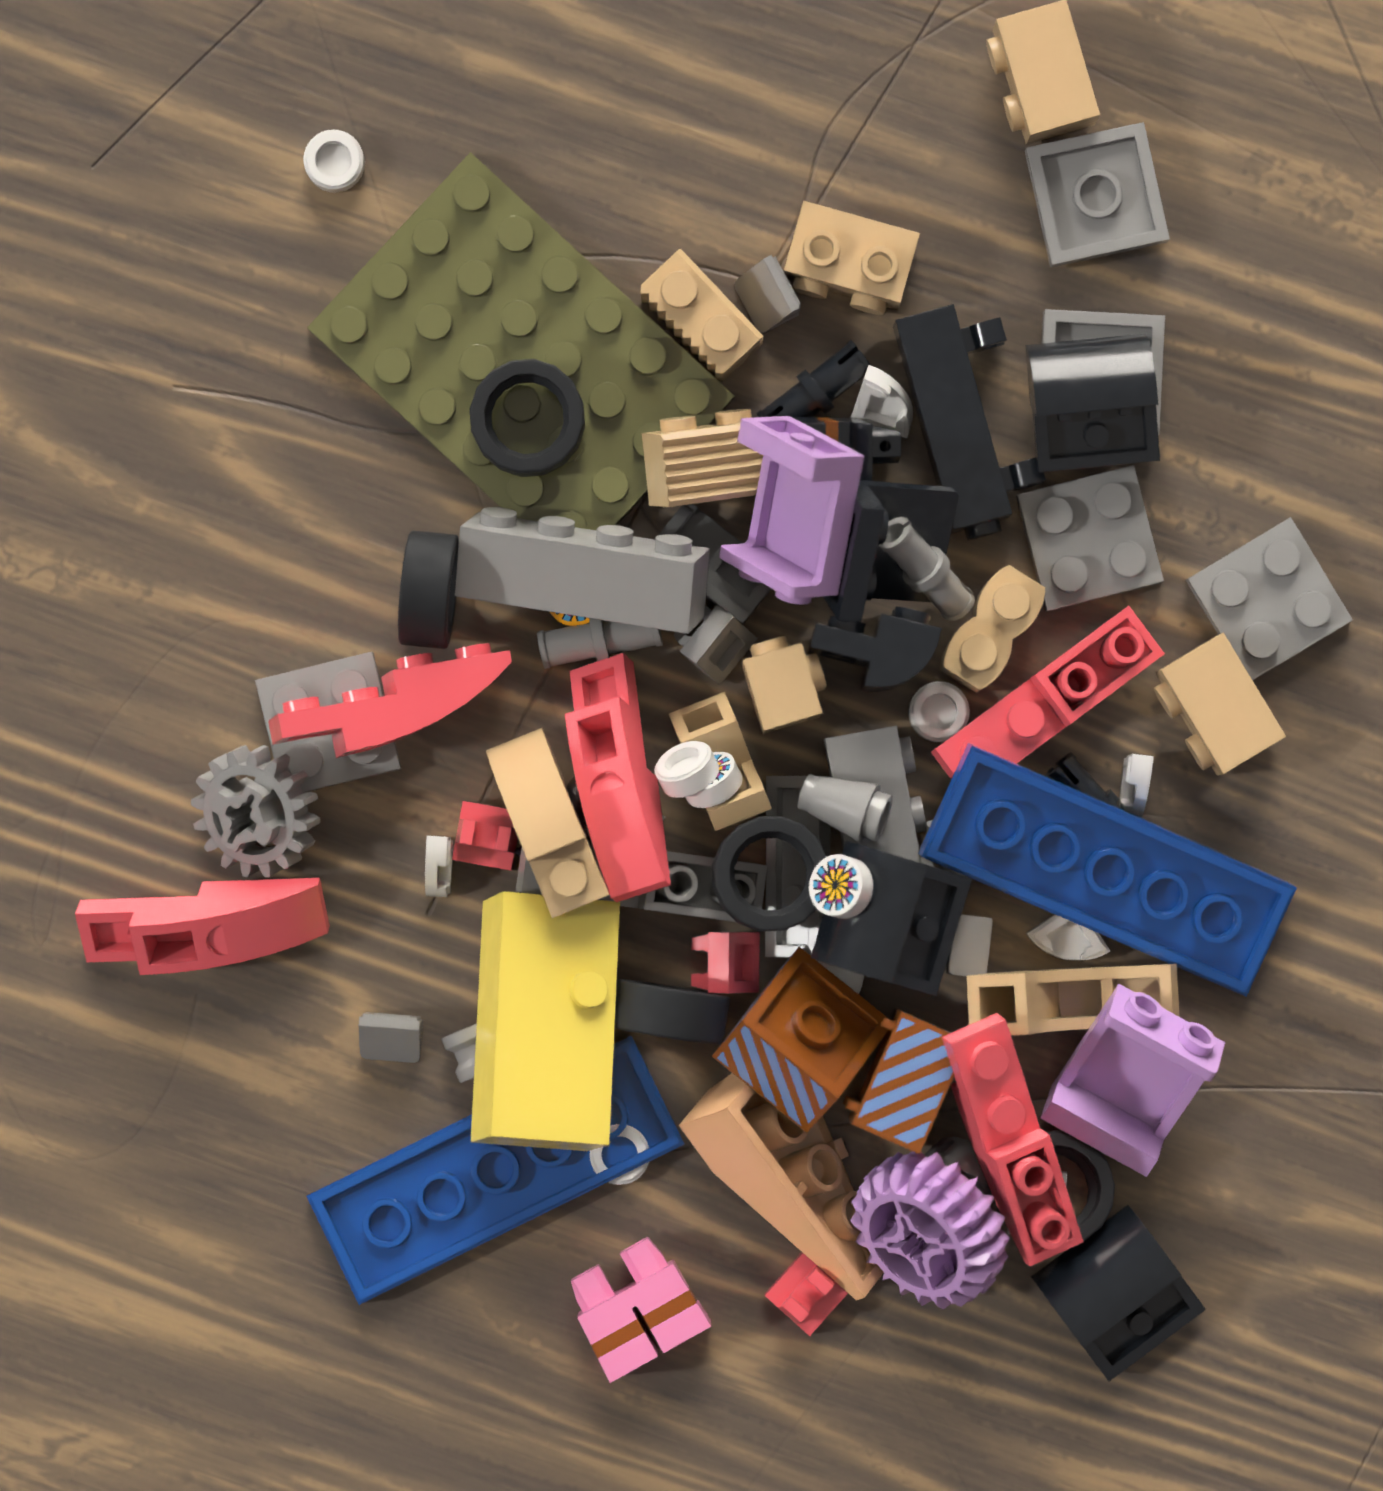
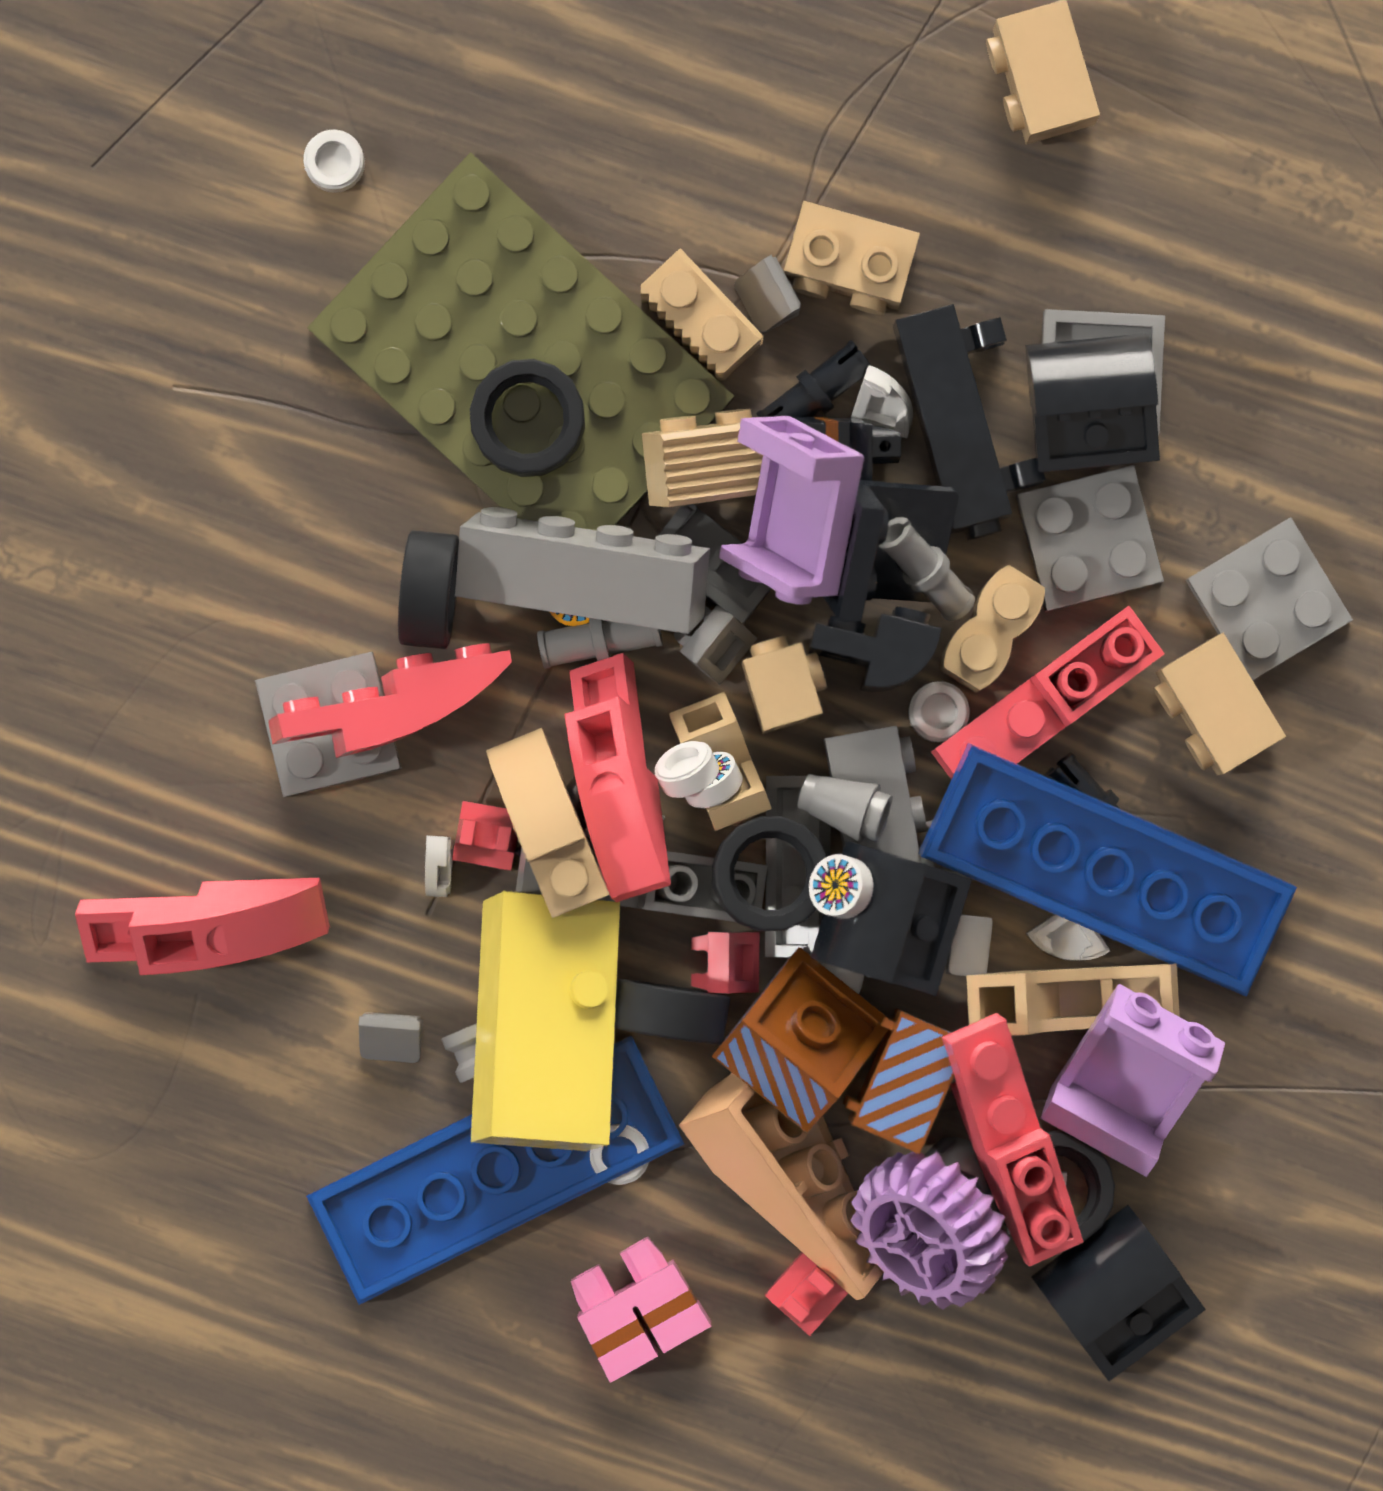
light grey gear [191,745,320,878] -> none
light grey plate [1025,122,1170,268] -> none
white tile [1118,754,1154,817] -> none

